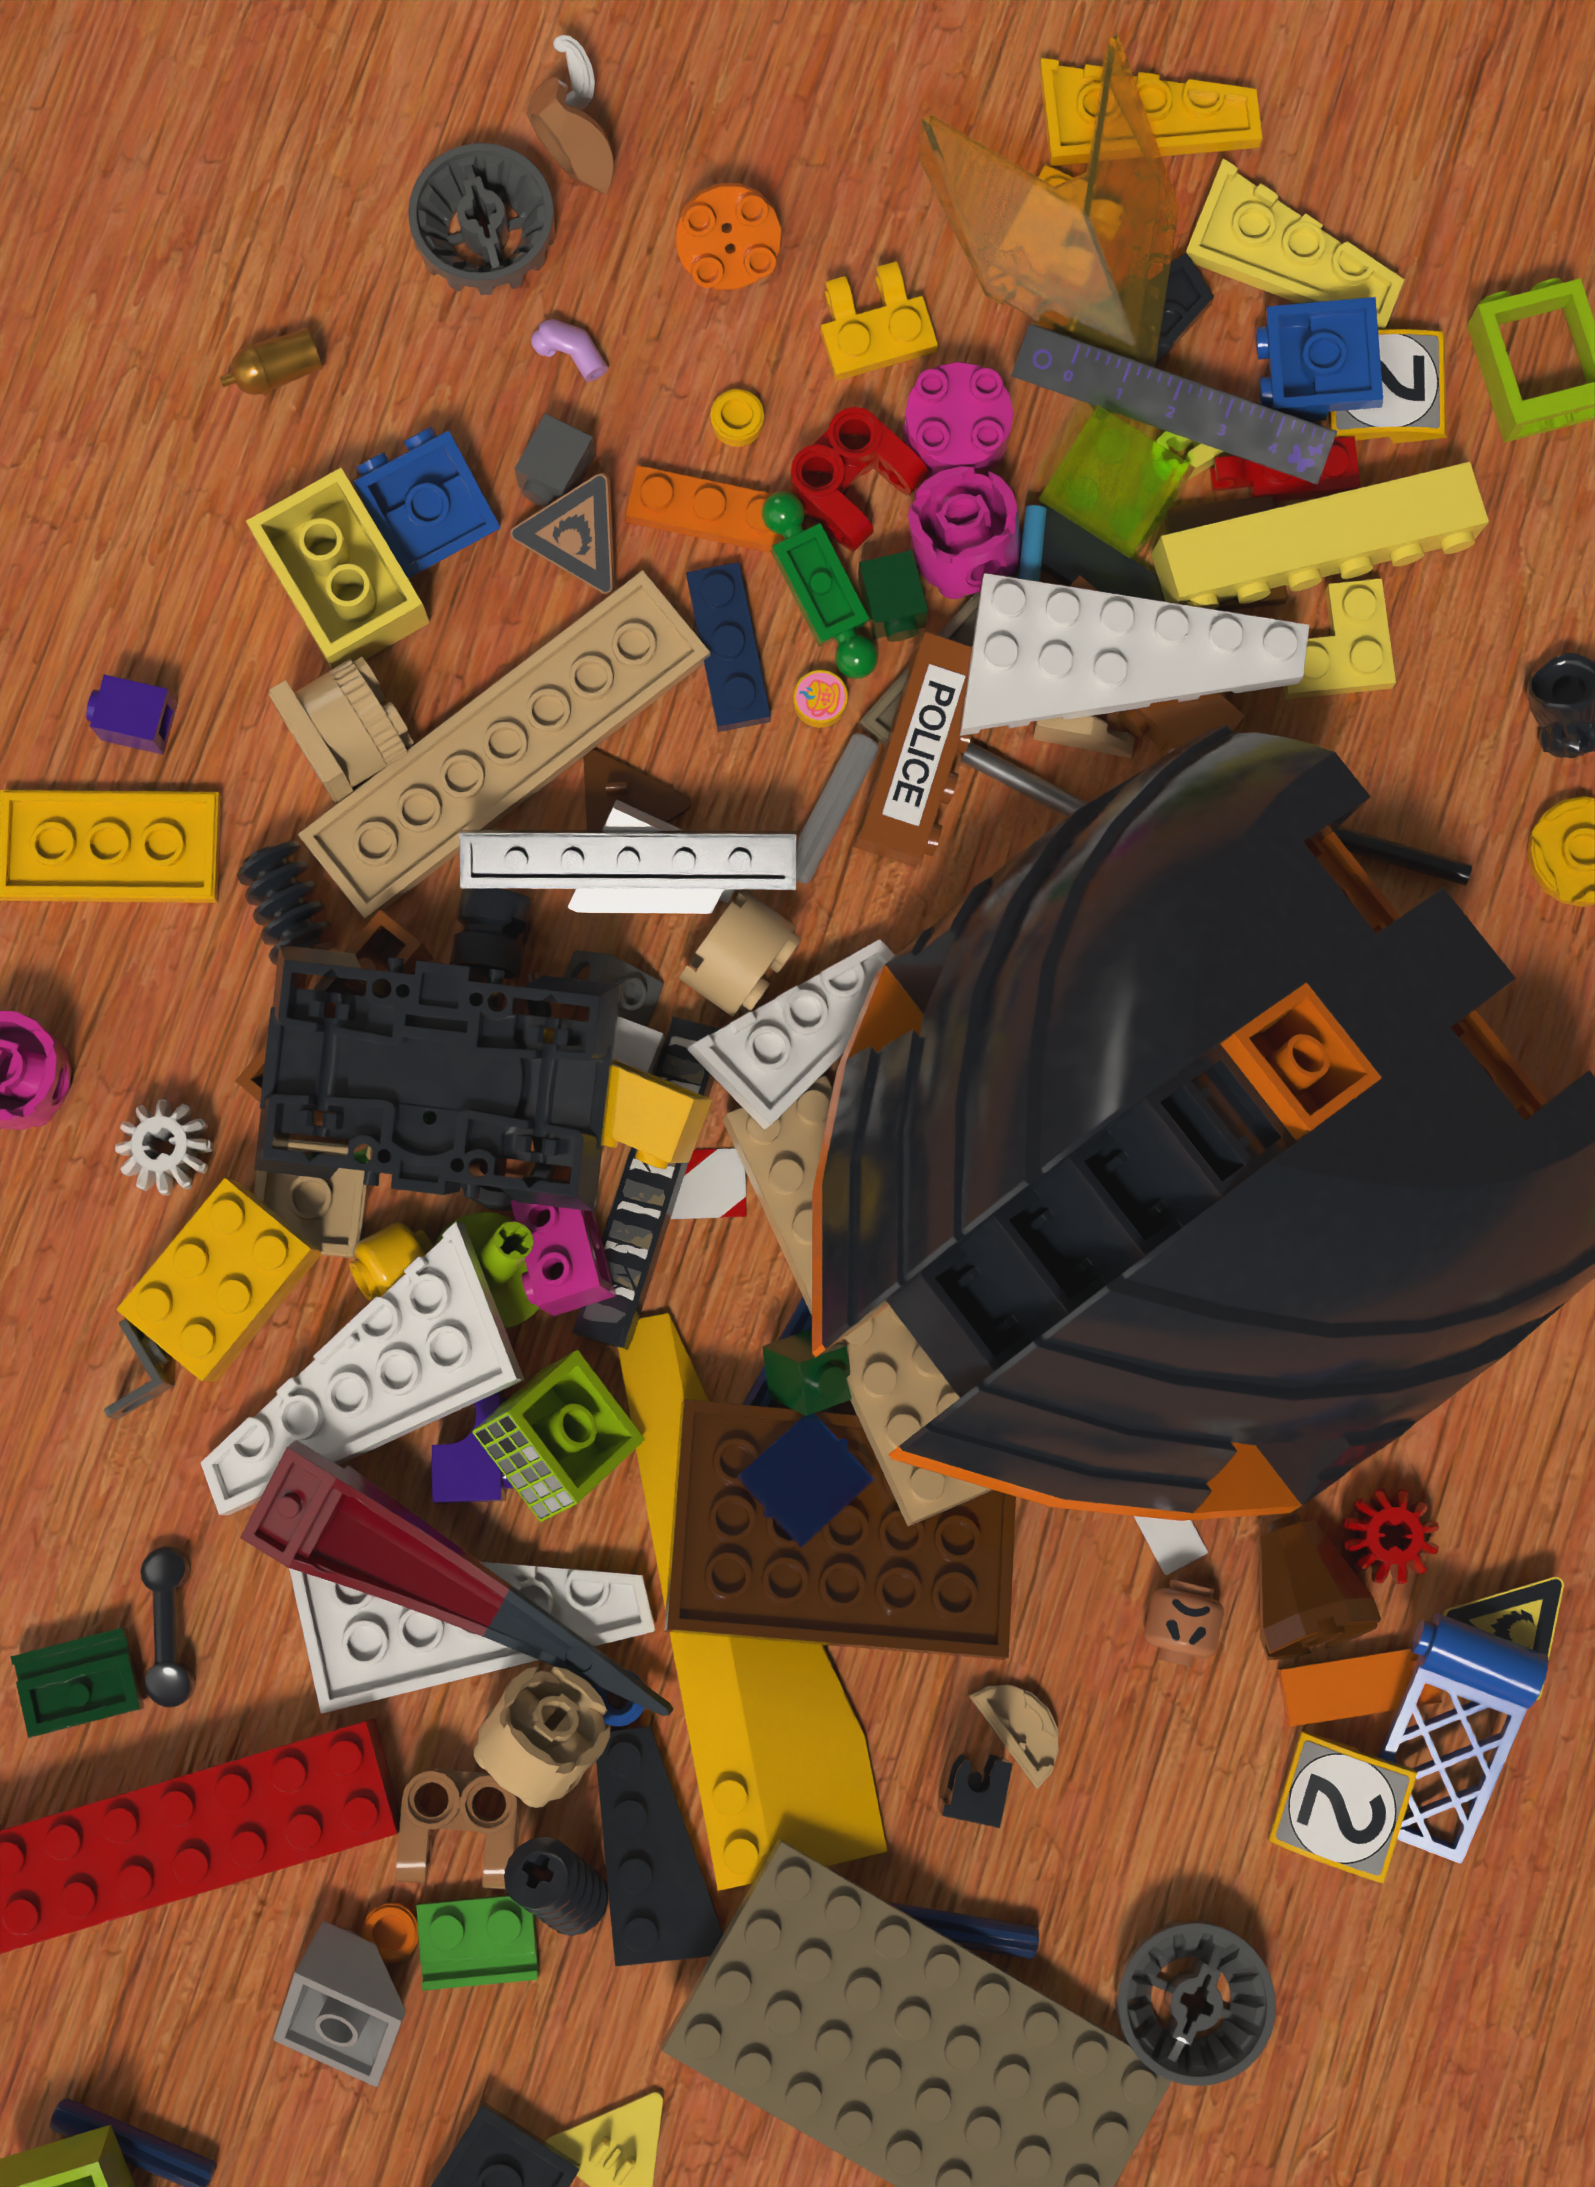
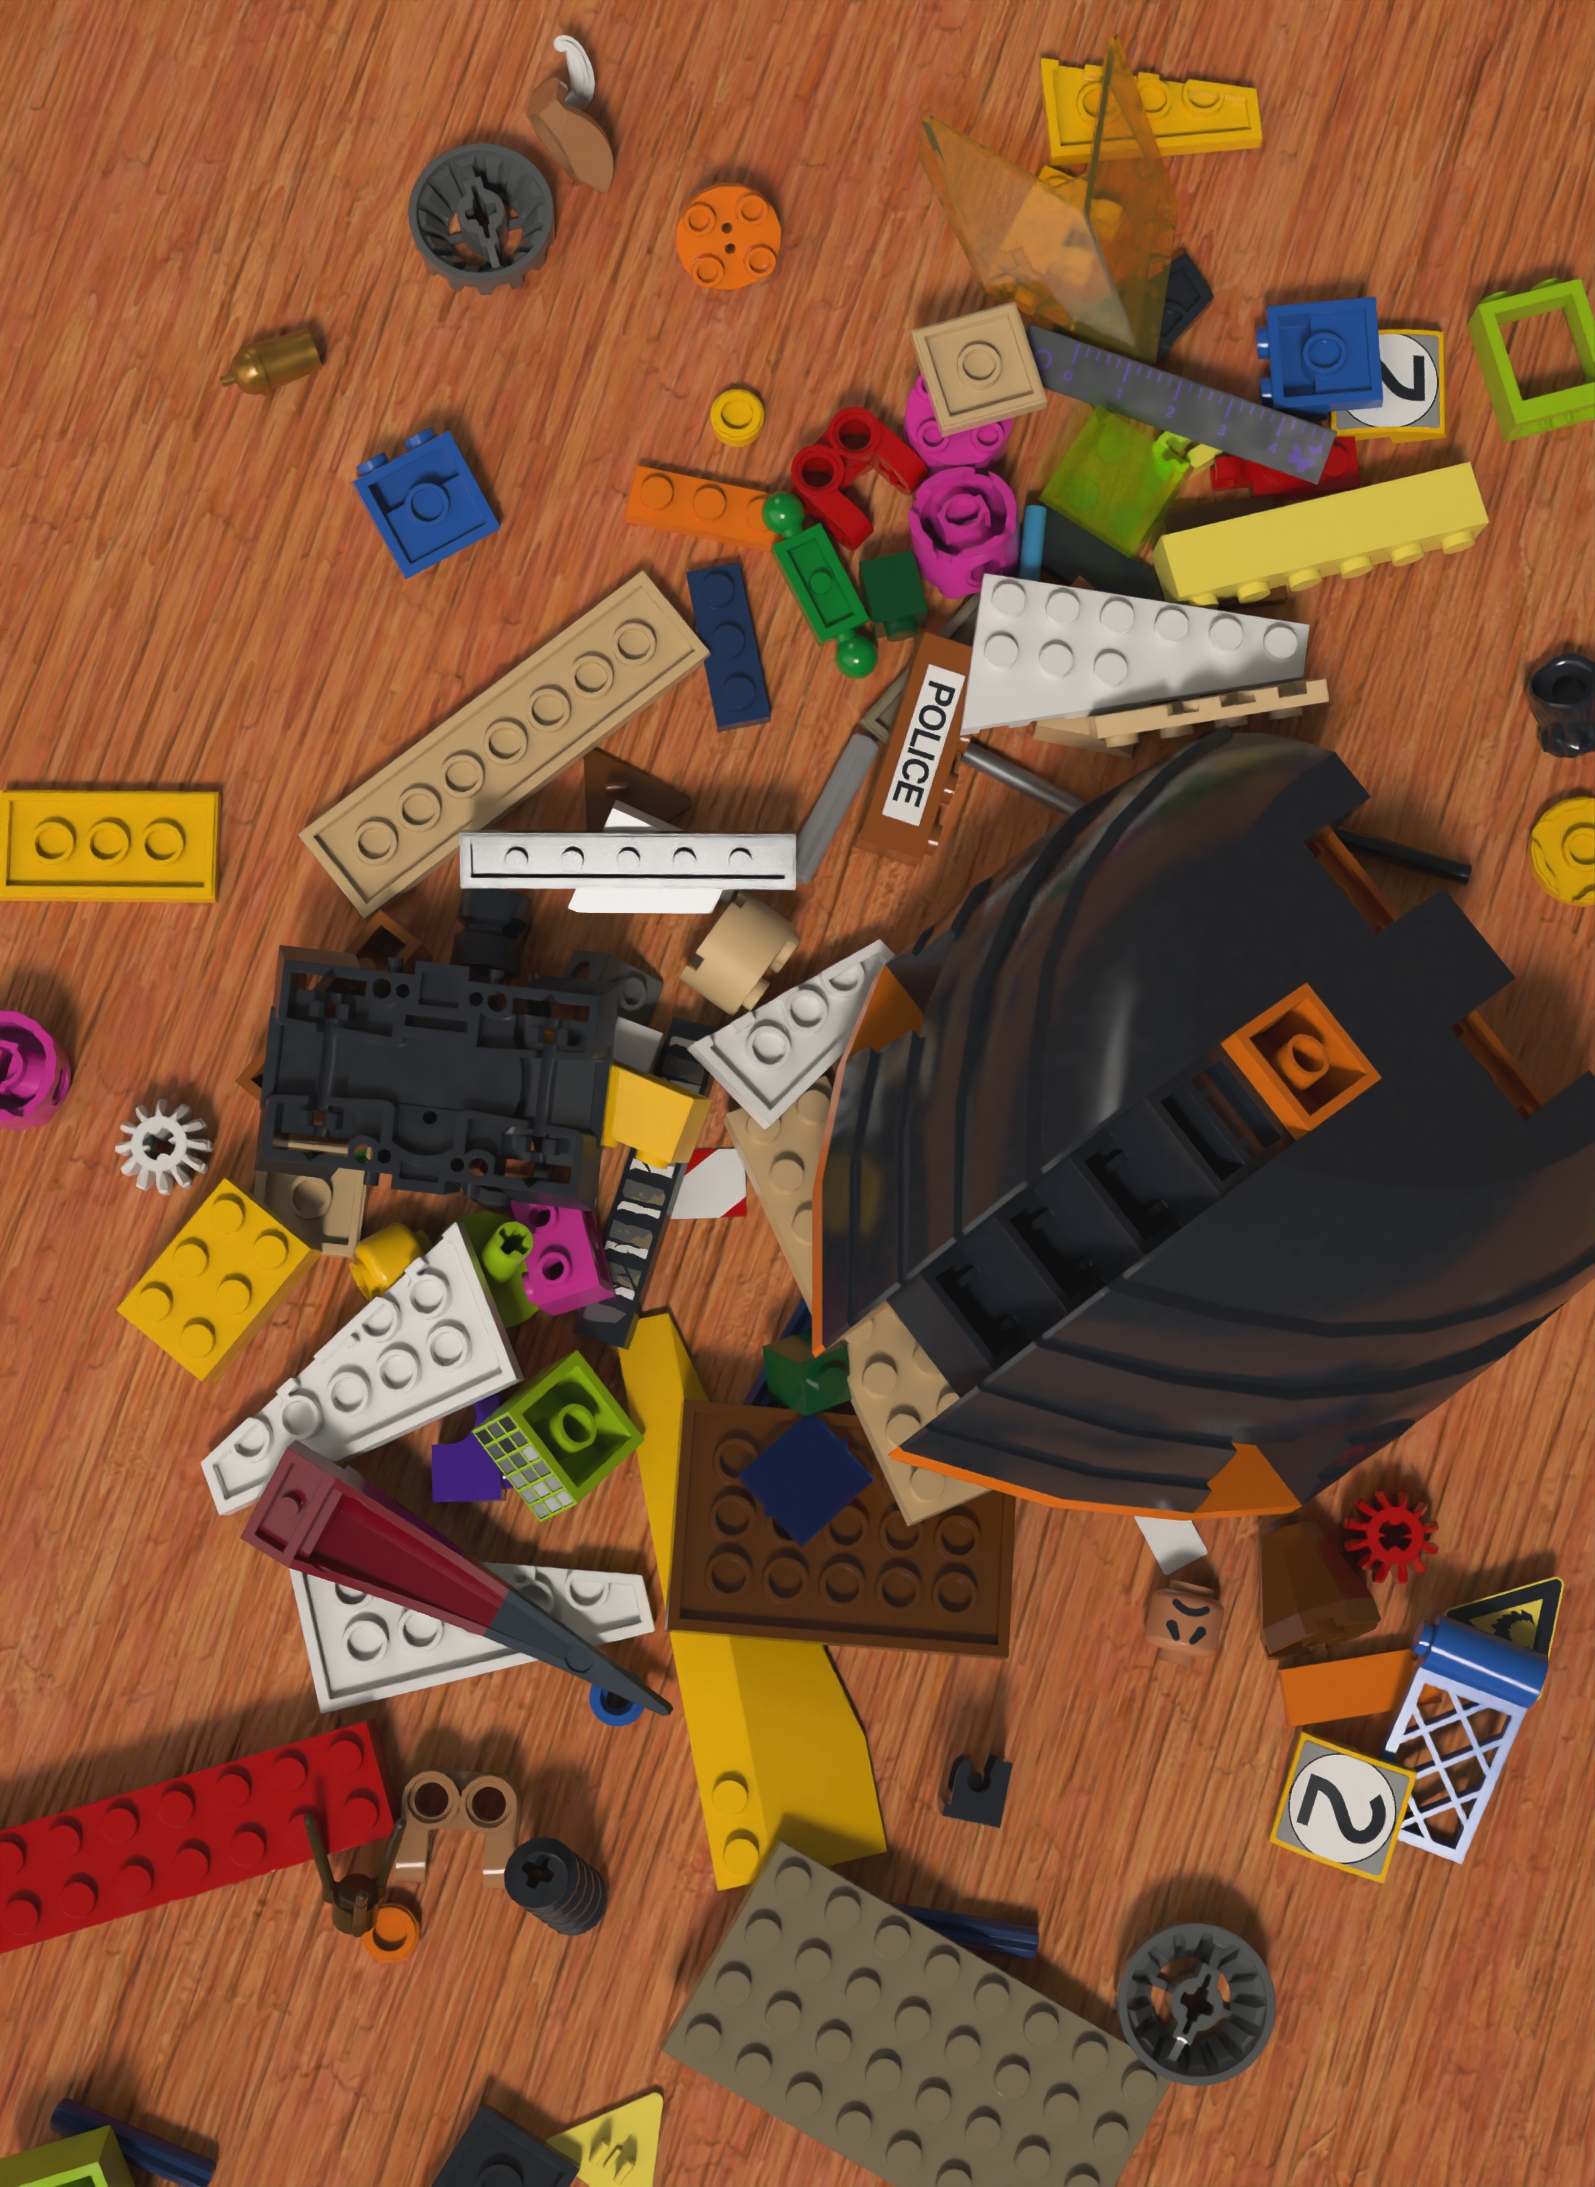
dark green plate [10,1627,144,1738] -> none
dark purple brick [86,674,178,755] -> none
dark grey bracket [104,1318,174,1420] -> none
black bar [140,1547,196,1707] -> none
black piece [237,841,335,965] -> none
light yellow brick [246,468,430,669] -> none
tan piece [268,657,414,805] -> none
light grey slope [273,1921,406,2087] -> none
bright green plate [416,1894,539,1991] -> none
tan brick [474,1666,610,1808] -> none
black piece [510,473,615,594] -> none
dark grey brick [514,414,596,507] -> none
lavender arm [531,319,608,382] -> none
black wing [596,1726,724,1967] -> none
tile [793,670,848,728] -> none
yellow plate [820,261,938,382] -> none
tan tile [968,1685,1059,1789] -> none
light yellow wing [1186,158,1405,330] -> none
light yellow plate [1283,579,1396,699] -> none
none -> dark brown plant [304,1814,407,1937]
none -> tan tile [910,301,1048,437]
none -> tan wing [1087,679,1329,748]

